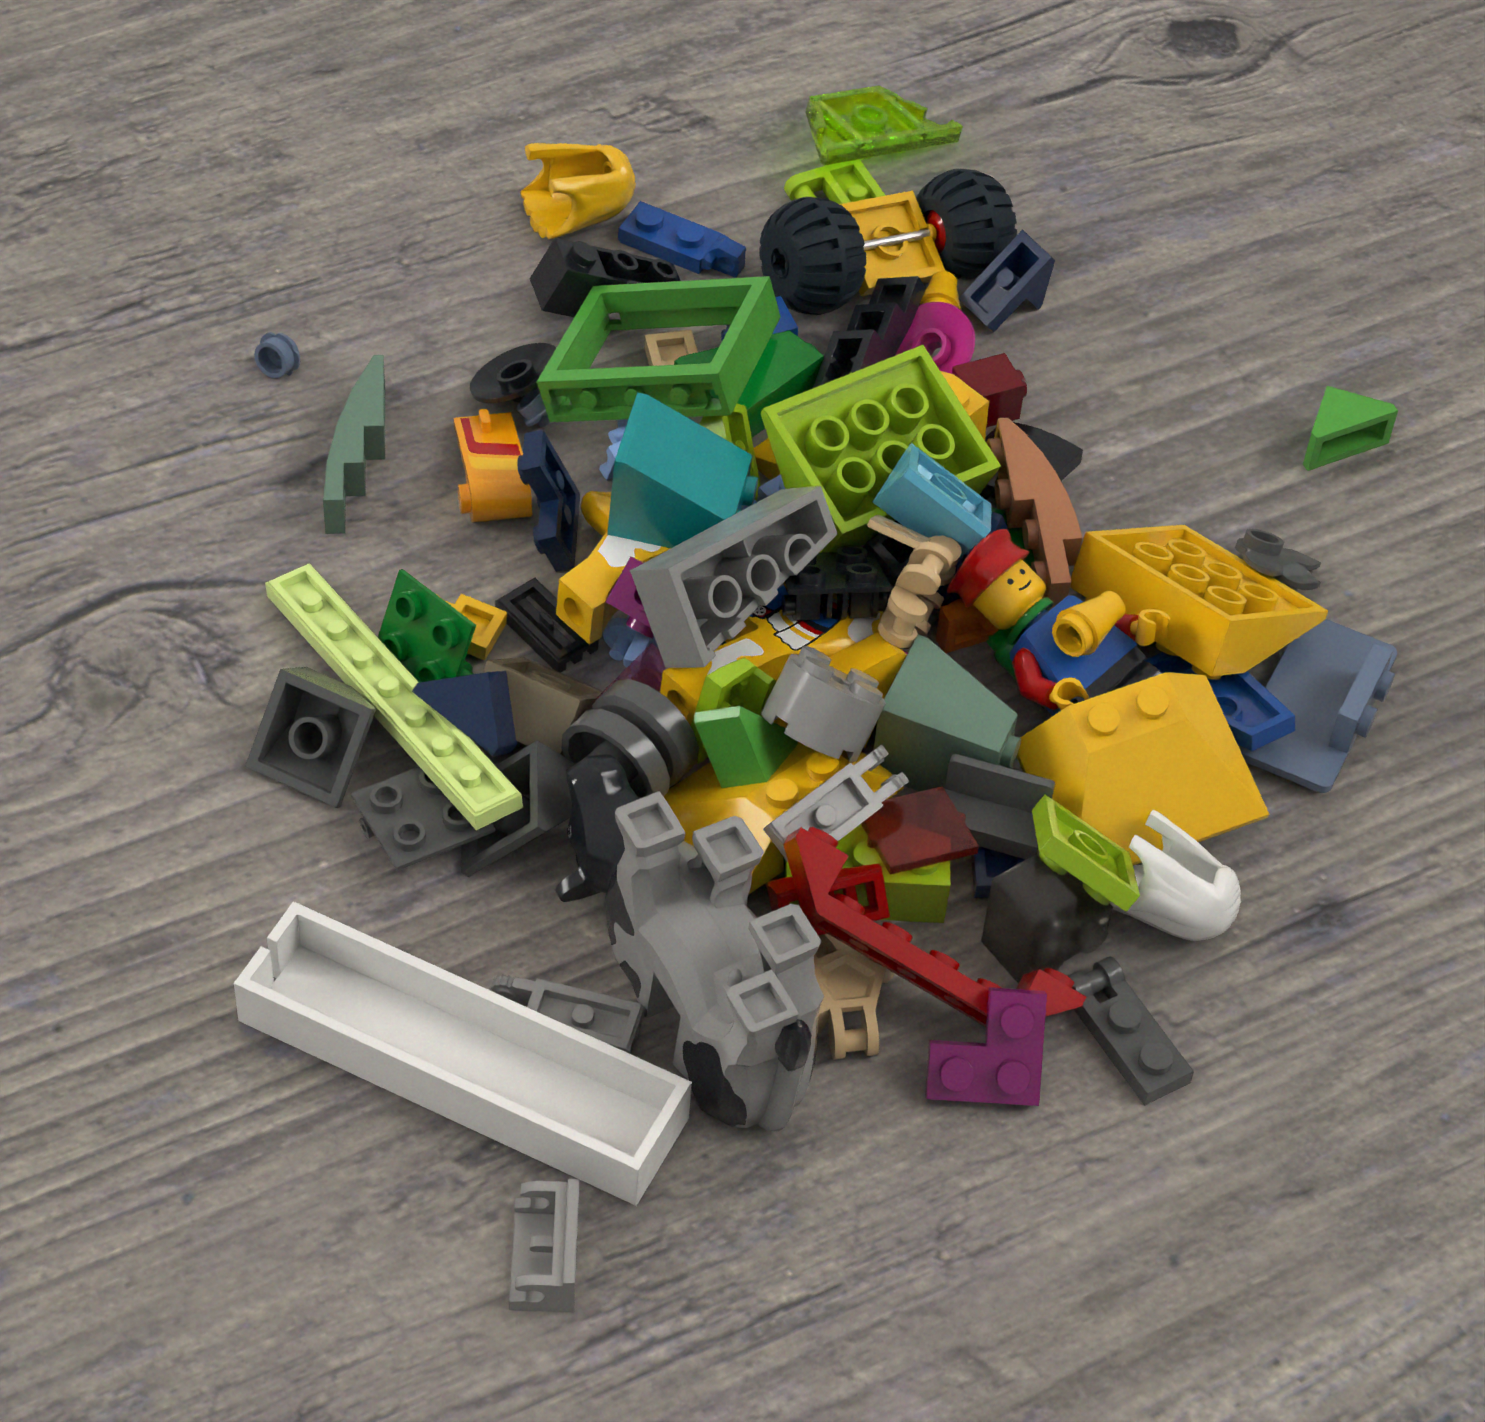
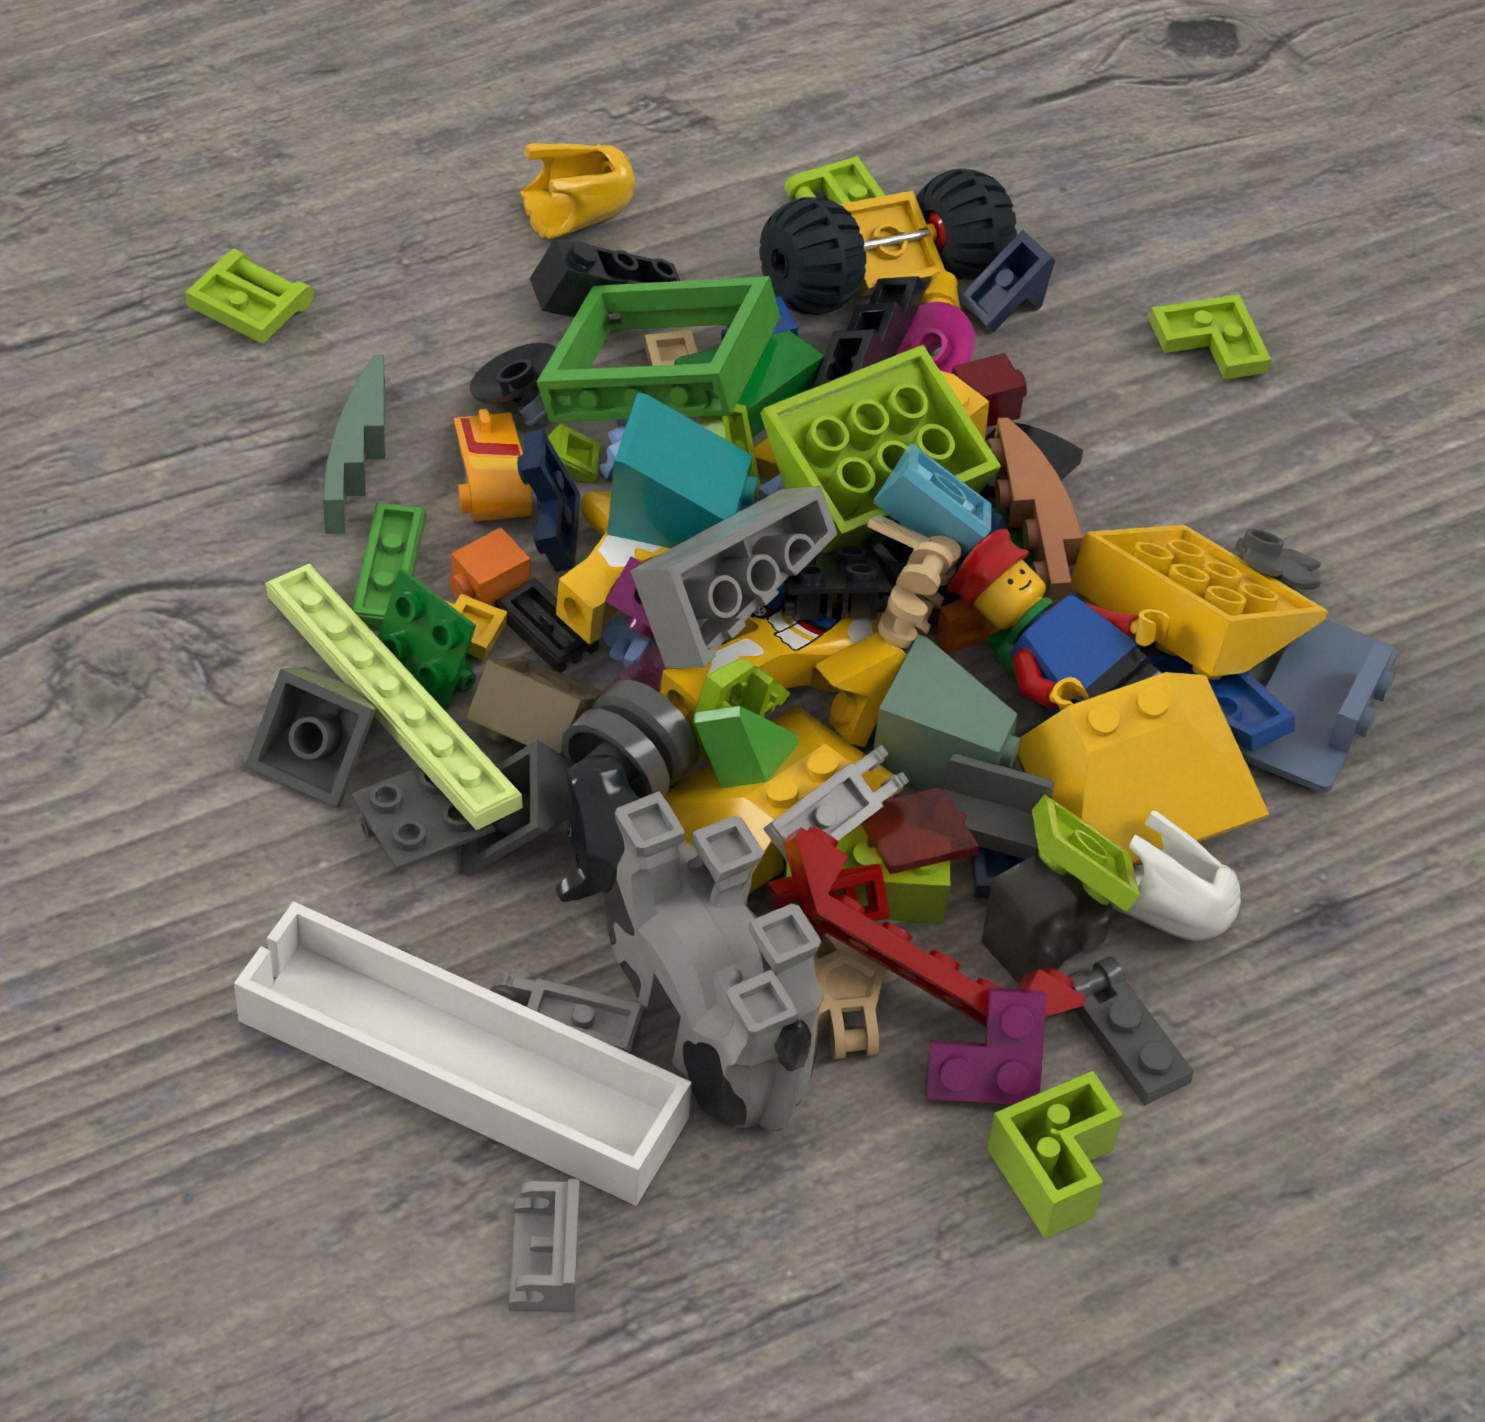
sand blue plate [254,332,300,378] -> none
dark blue slope [412,671,517,756] -> none
blue hinge [618,201,746,278] -> none
light grey brick [761,646,886,762] -> none
clear neon green wing [805,85,963,165] -> none
yellow cone [1052,591,1126,657] -> none
bright green slope [1303,386,1398,471] -> none
none -> lime plate [185,249,314,344]
none -> bright green tile [352,502,426,630]
none -> orange brick [449,527,530,607]
none -> lime slope [548,423,602,483]
none -> lime brick [987,1071,1123,1239]
none -> lime plate [1149,294,1272,380]

